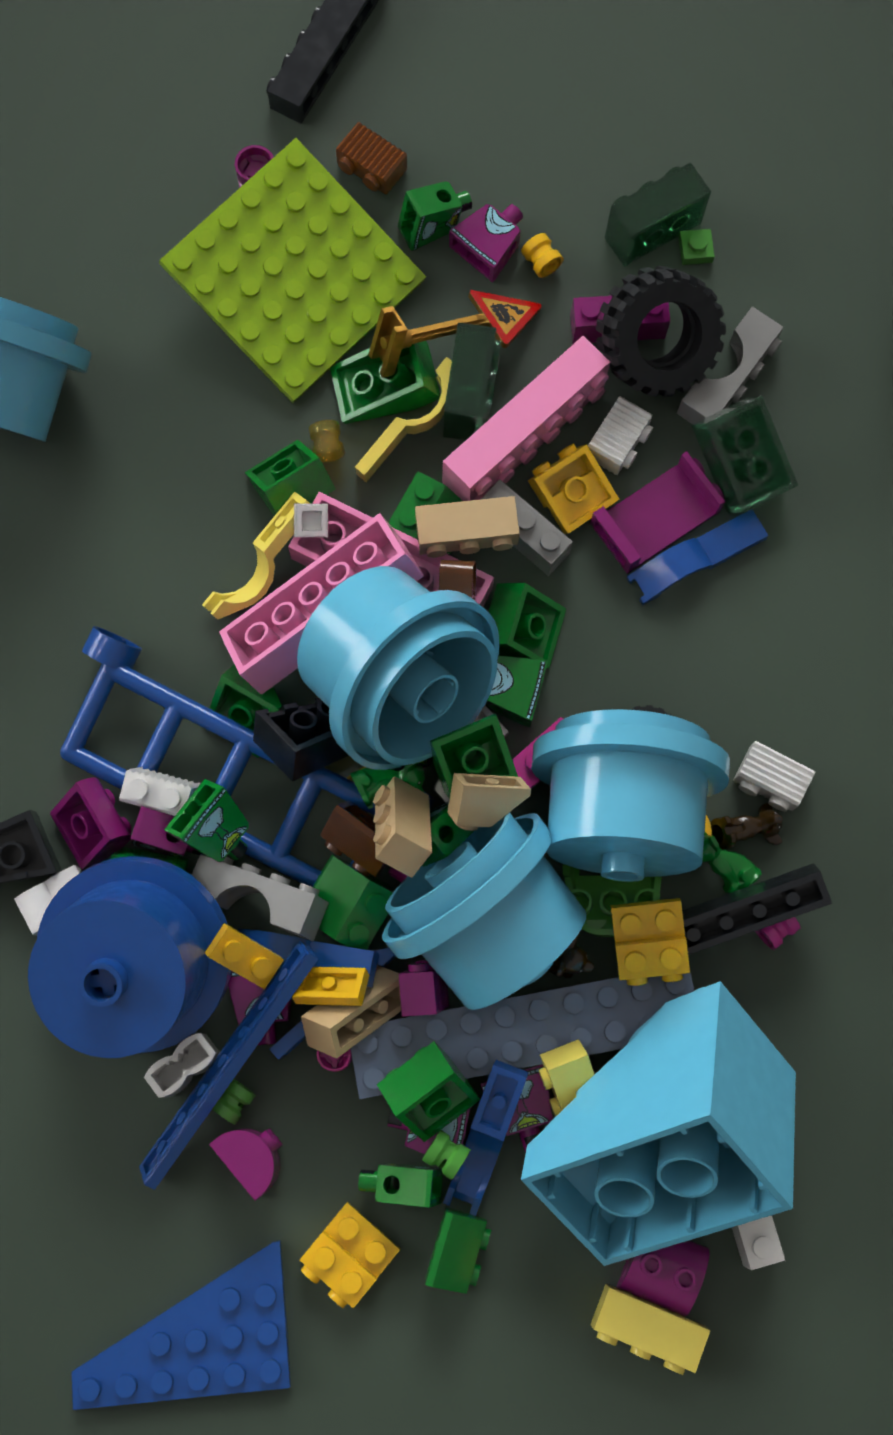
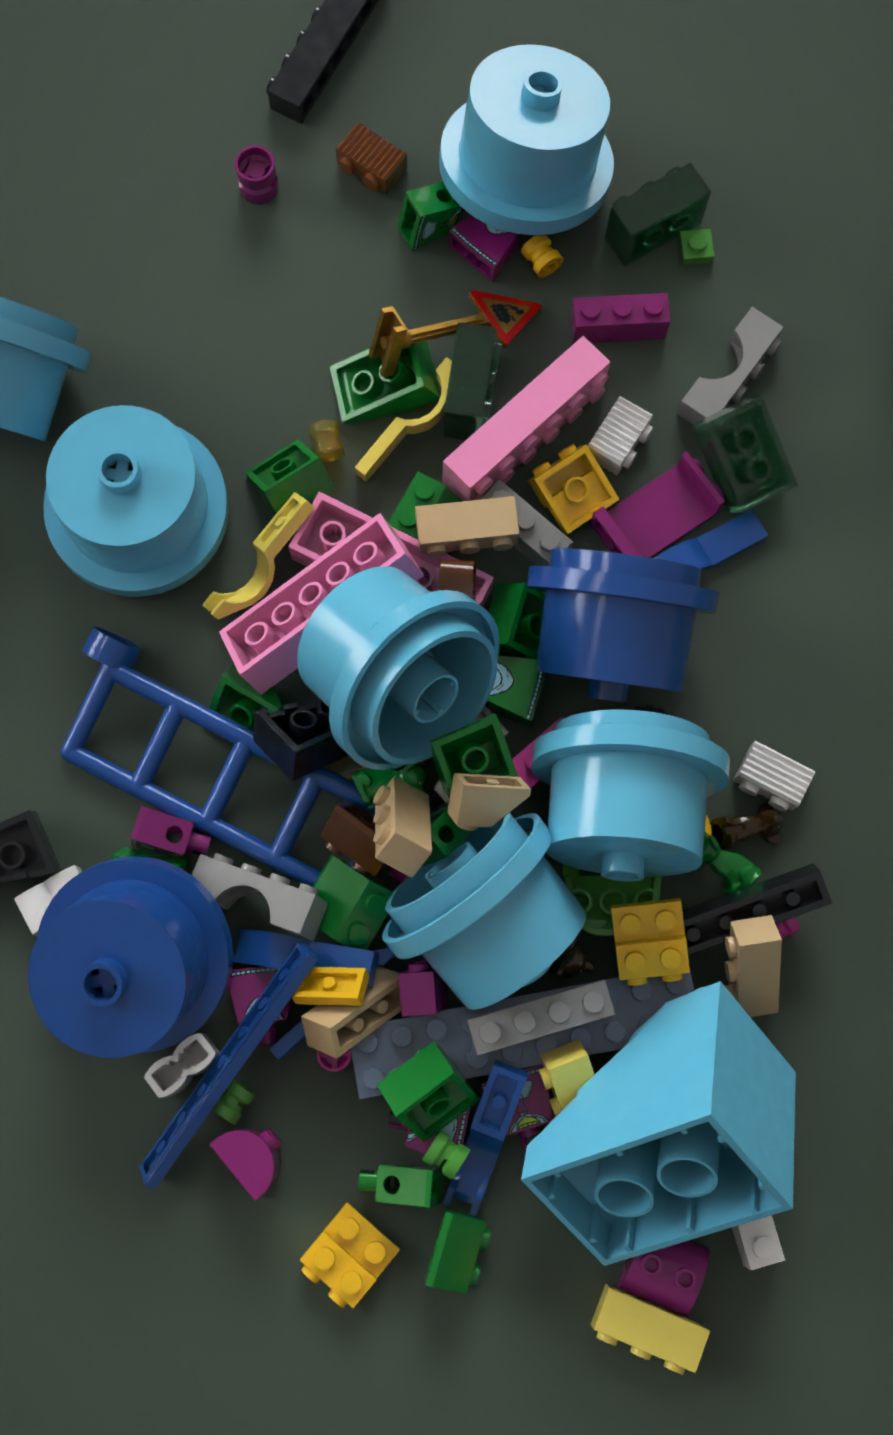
magenta brick [50,777,132,870] -> none
blue wing [71,1240,291,1410] -> none
white brick [119,767,200,816] -> none
lime plate [159,138,426,403] -> none
green torso [164,779,249,862] -> none
yellow plate [205,923,284,990] -> none
white tile [294,503,328,537] -> none
black tyre [596,266,726,397] -> none
none -> medium azure piece [43,405,229,597]
none -> medium azure piece [439,45,614,235]
none -> light grey arch [467,980,616,1056]
none -> blue piece [526,548,719,703]
none -> tan brick [725,915,782,1017]

